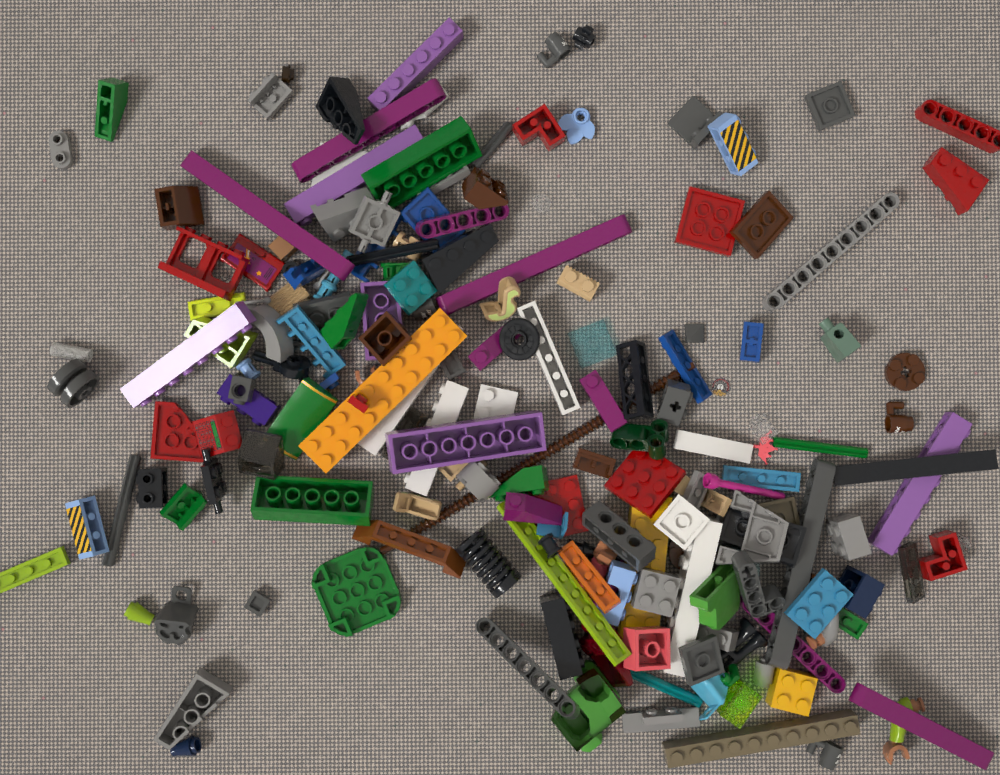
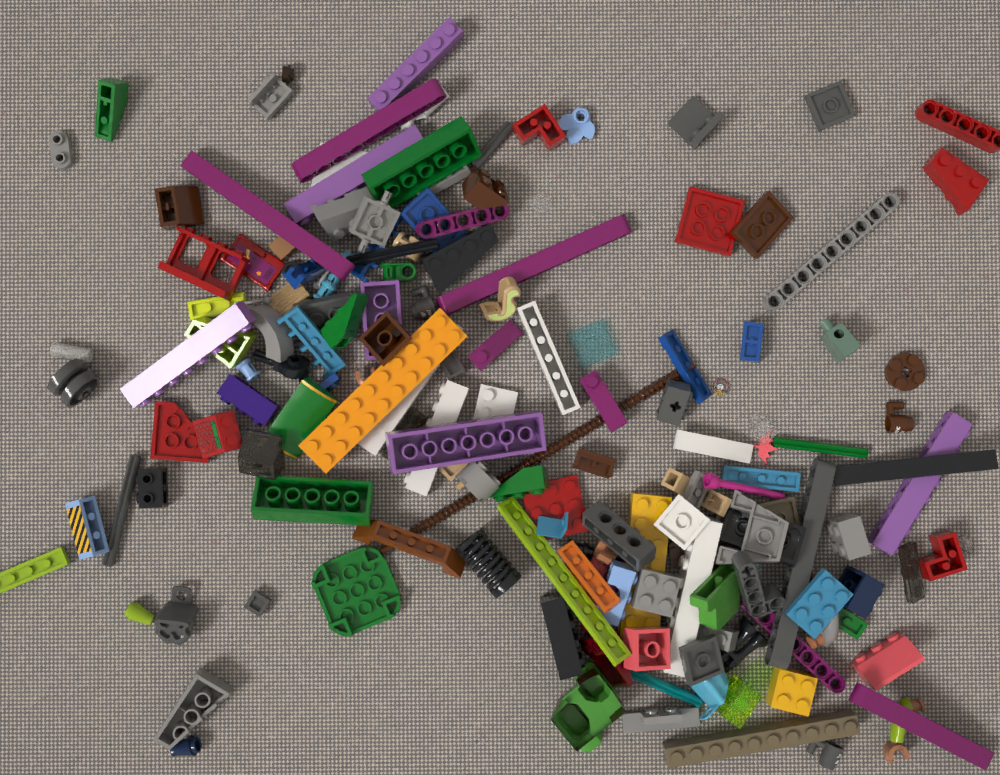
green bracket [160,483,207,531] -> none
black plate [200,448,227,514] -> none
dark grey brick [228,375,256,405] -> none
black wedge [316,77,365,145] -> none
red plate [347,393,370,413] -> none
teal plate [384,260,437,315] -> none
tan animal [393,491,442,520] -> none
dark grey beam [476,617,580,720] -> none
black wheel [499,318,540,361] -> none
magenta slope [503,492,562,526] -> none
dark grey piece [537,32,572,68] -> none
black bush [537,533,563,559] -> none
tan brick [557,265,600,302] -> none
black gear [572,24,596,50] -> none
red plate [604,450,686,519] -> none
dark green piece [610,419,669,460] -> none
black fence [616,340,654,420] -> none
dark grey slope [684,324,704,343] -> none
brick [707,112,758,176] -> none
green arm [720,664,740,687] -> none
light grey brick [753,657,775,688] -> none
none -> coral slope [850,632,925,691]

